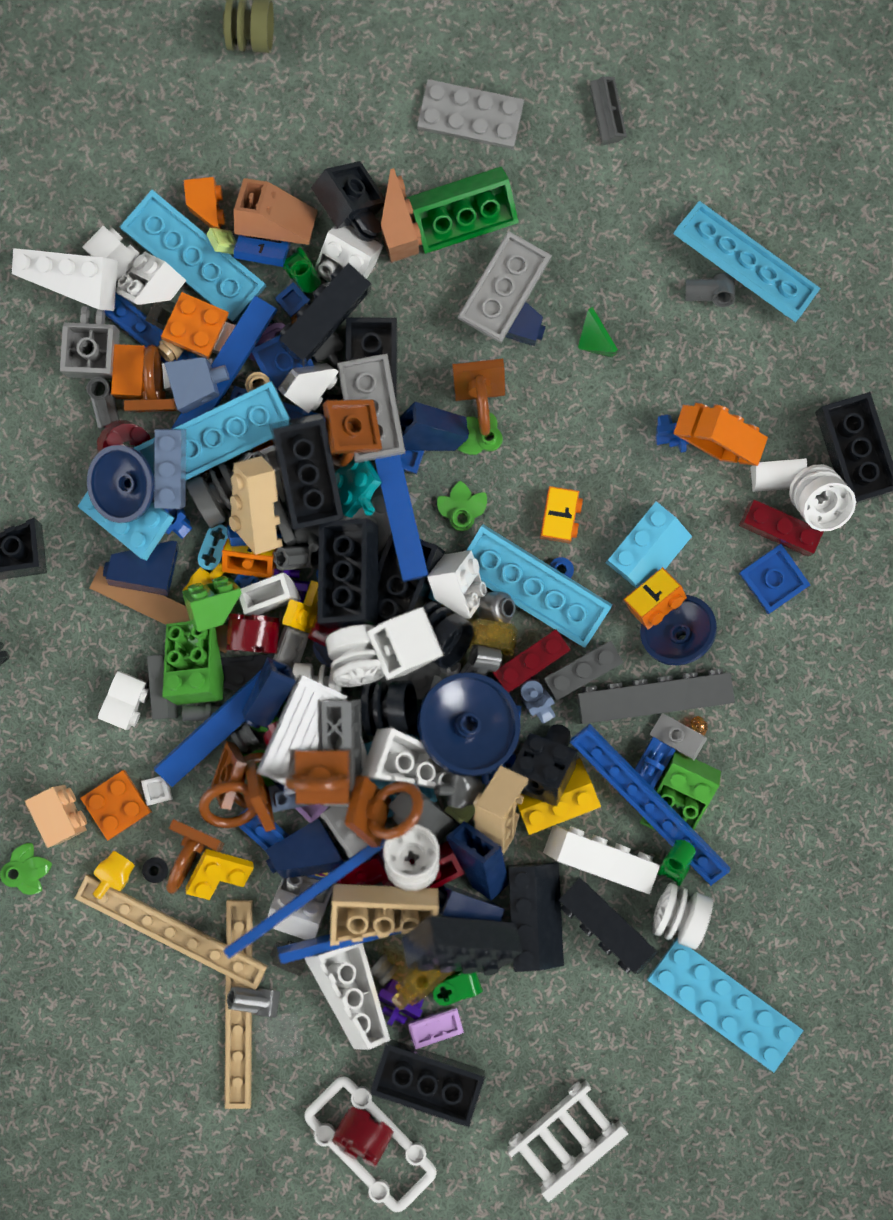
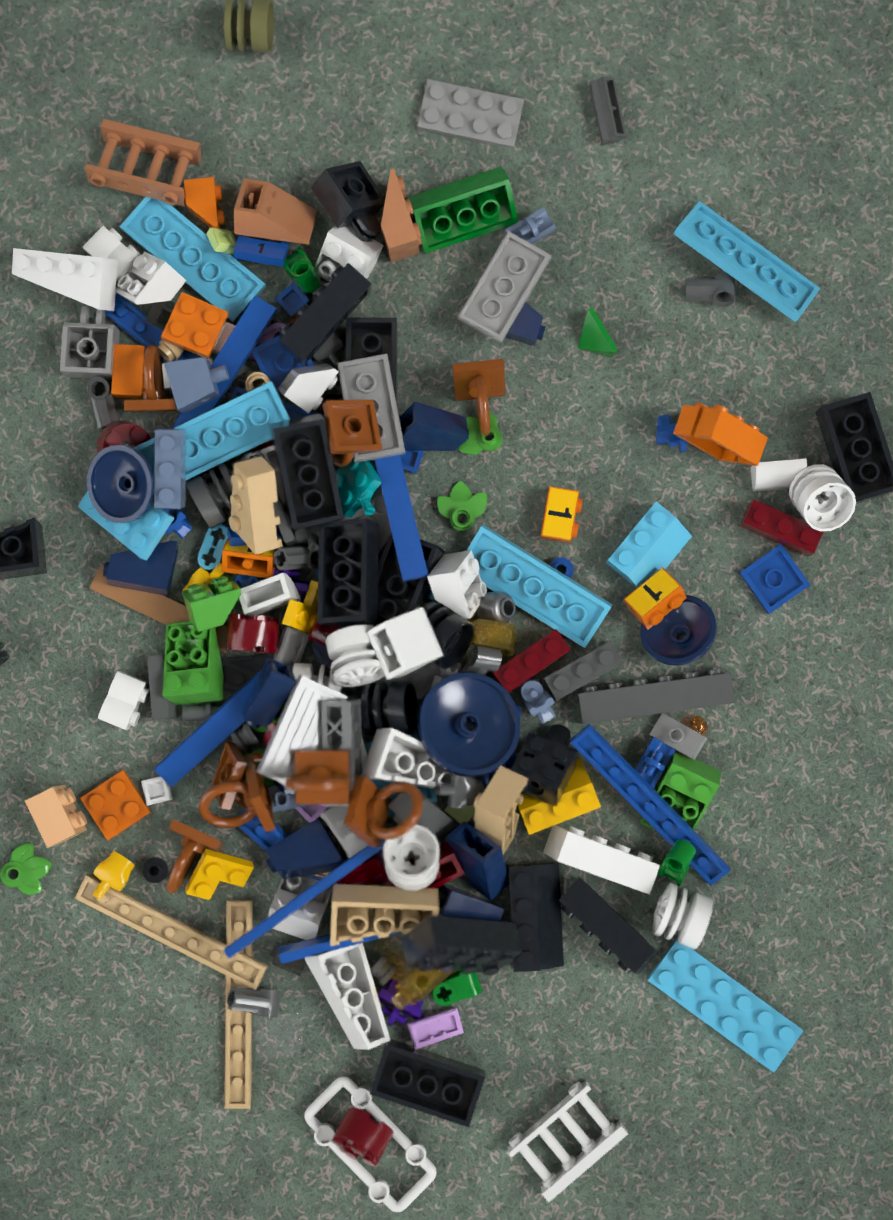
none -> nougat fence [85,119,202,206]
none -> sand blue hips [505,207,557,244]

